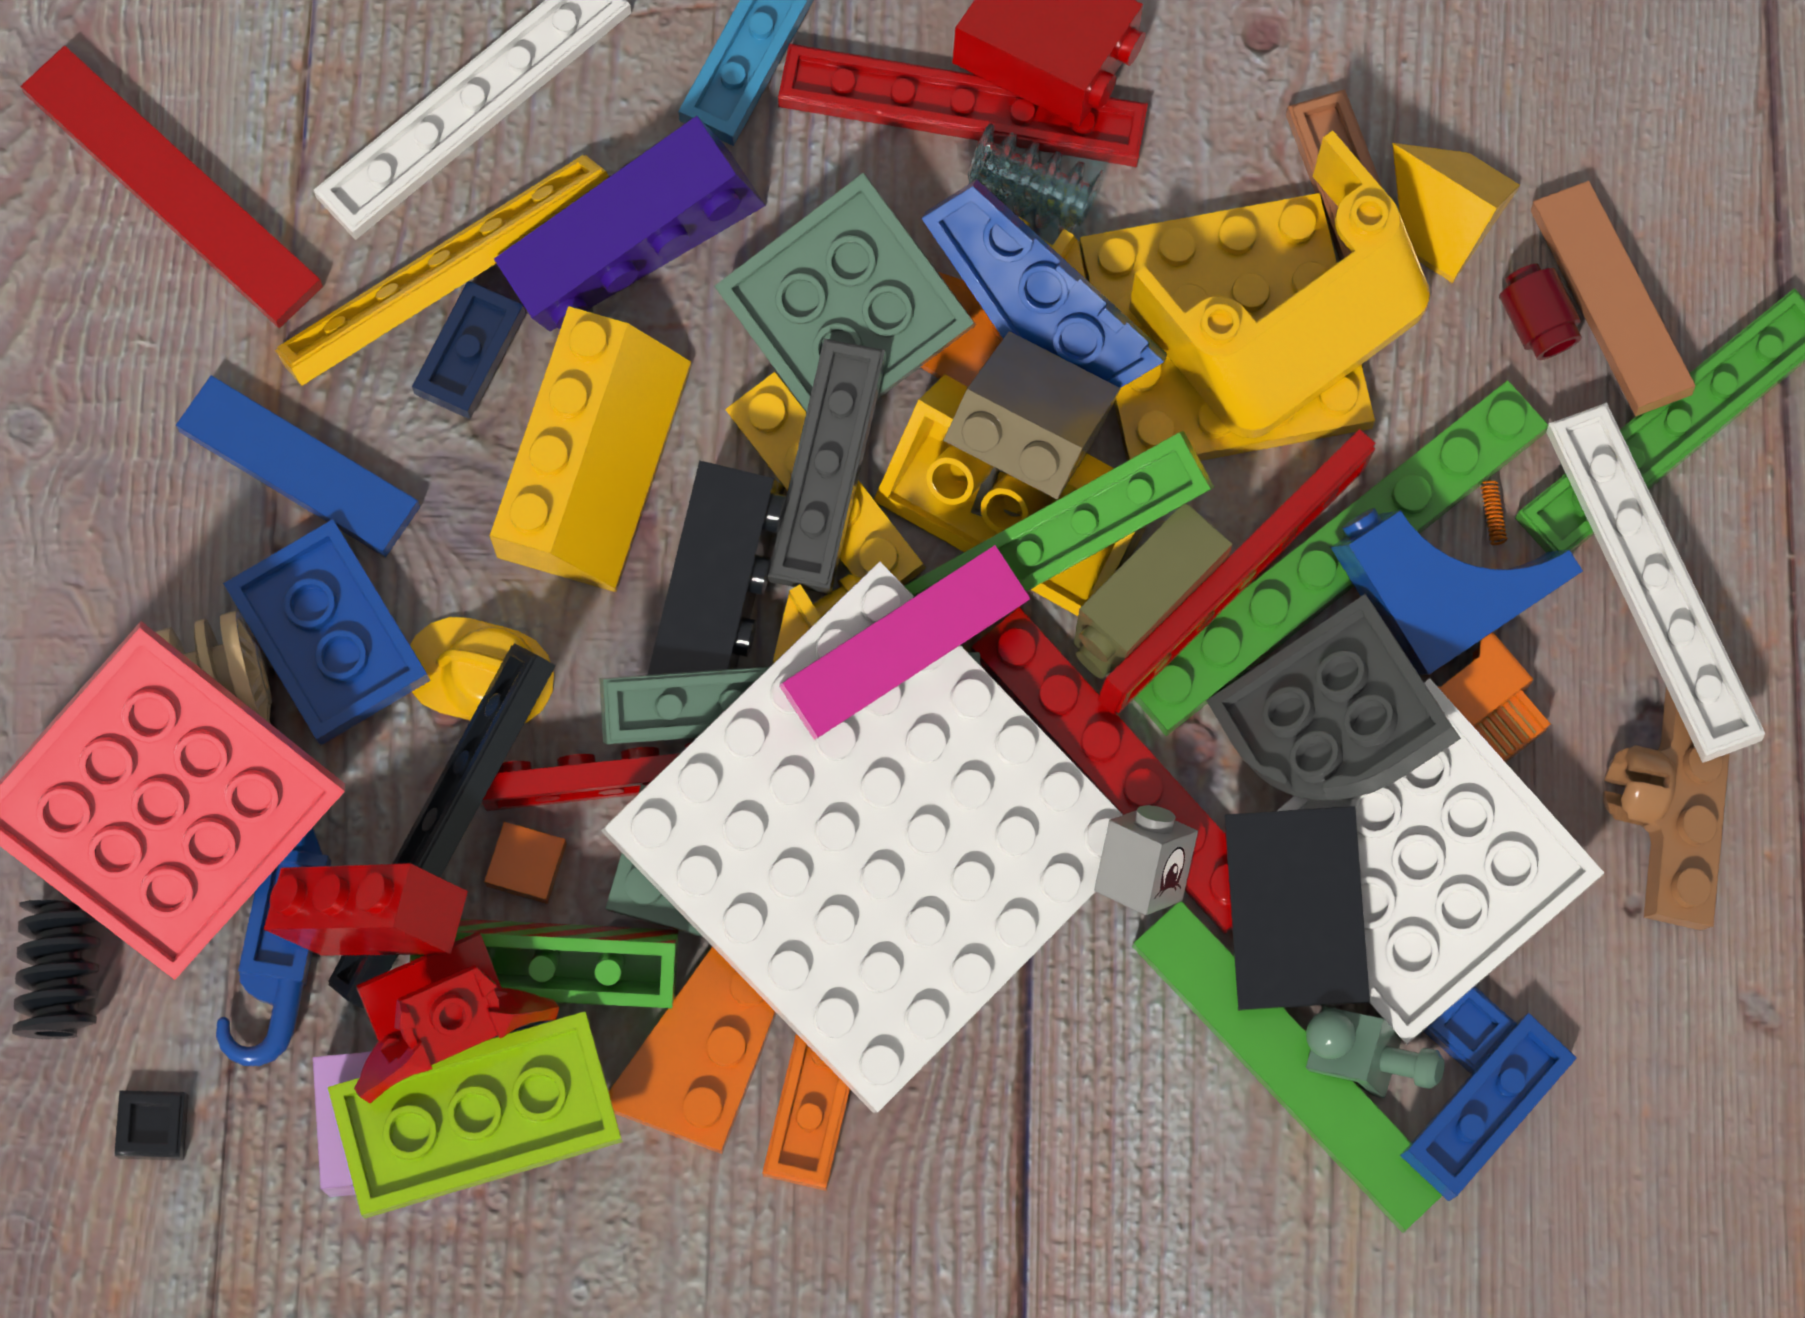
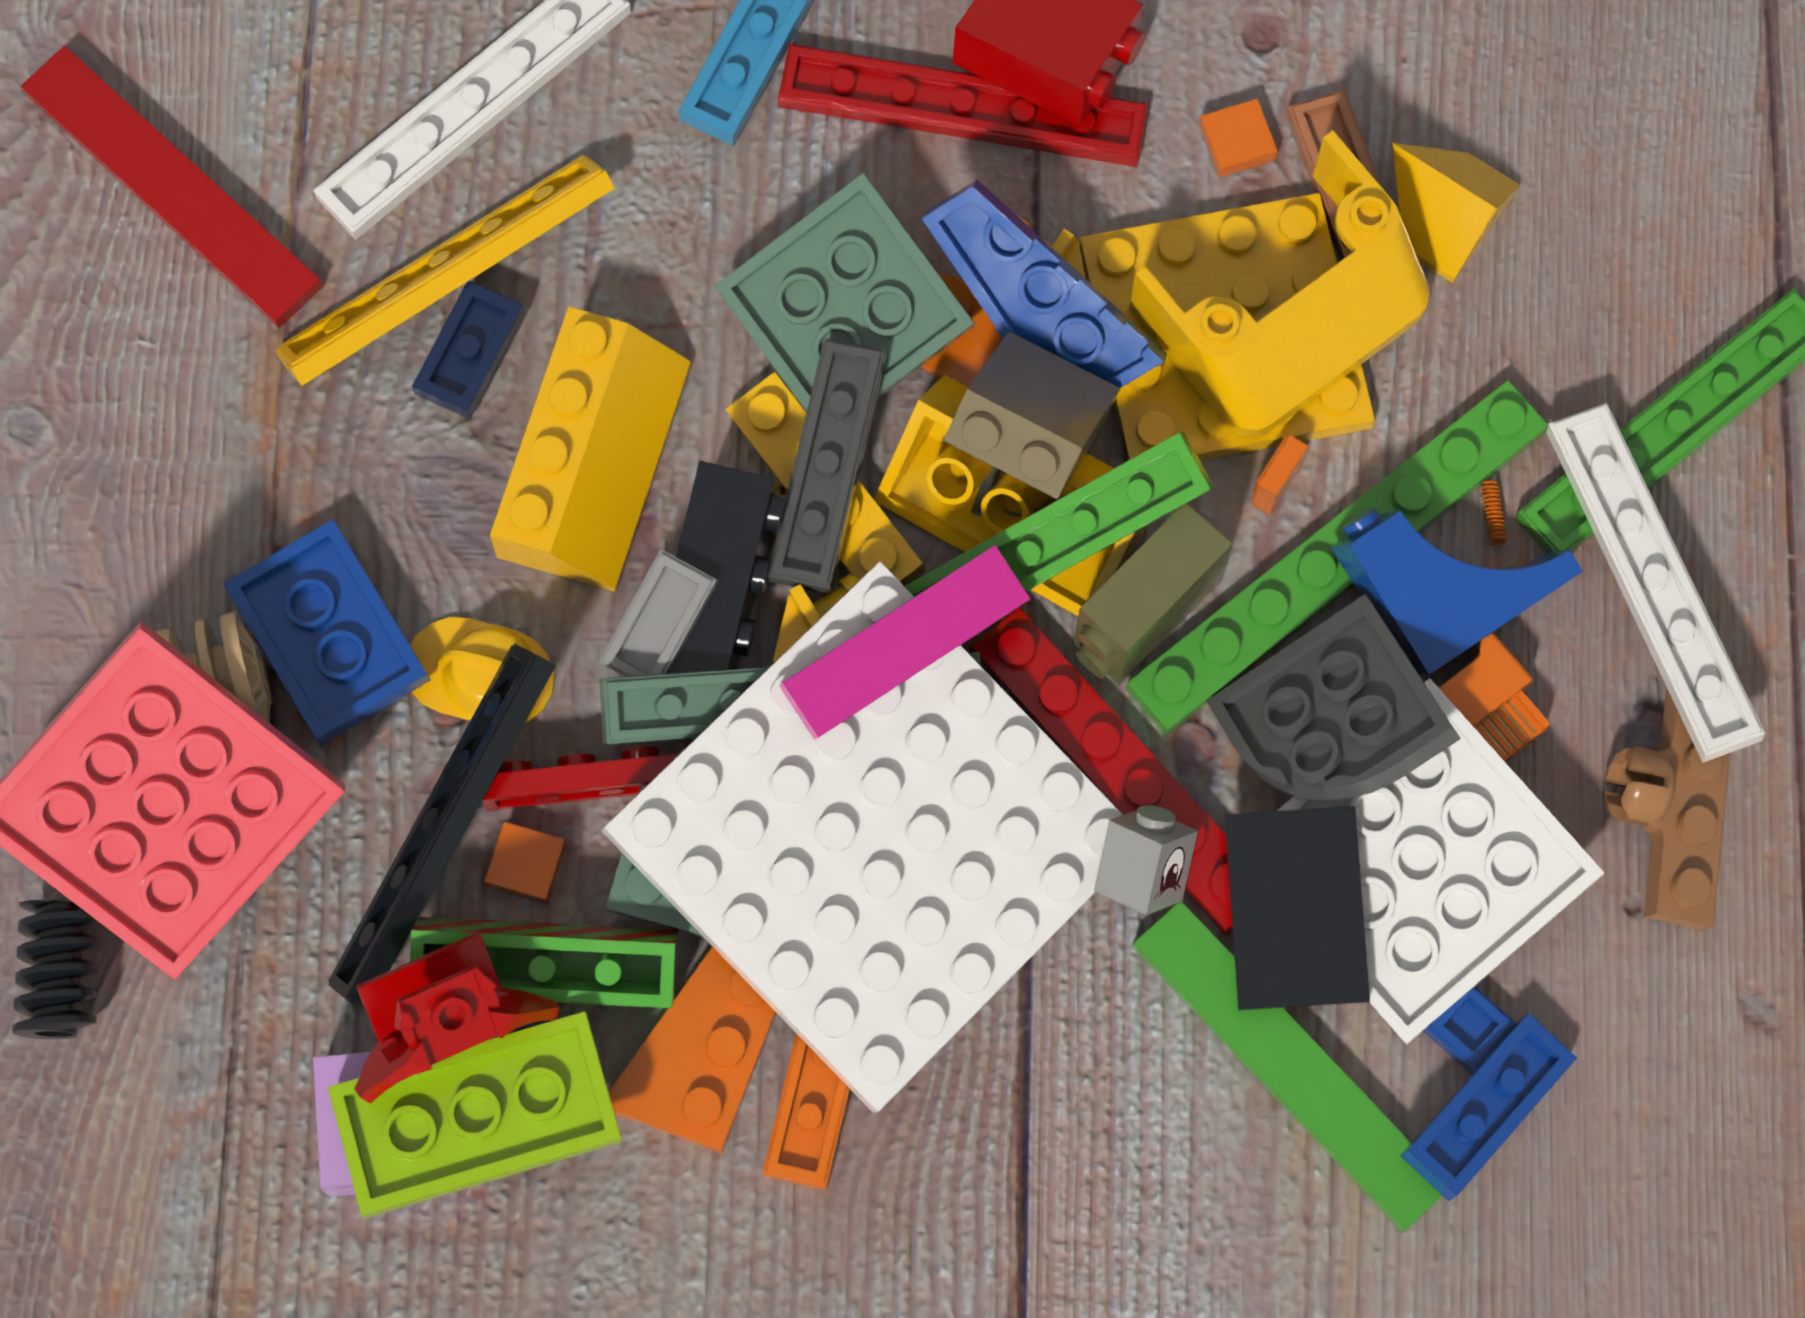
black tile [114,1090,189,1160] -> none
blue tile [176,375,420,558] -> none
blue plate [216,827,332,1066] -> none
red brick [263,863,468,956] -> none
dark purple wedge [494,116,766,332] -> none
clear light blue piece [968,123,1105,235] -> none
red tile [1097,429,1376,715] -> none
sand green piece [1306,1006,1445,1098] -> none
dark red brick [1499,263,1582,360] -> none
nougat tile [1531,181,1696,417] -> none
none -> light grey tile [599,549,719,676]
none -> orange tile [1198,98,1278,178]
none -> orange tile [1251,435,1309,515]

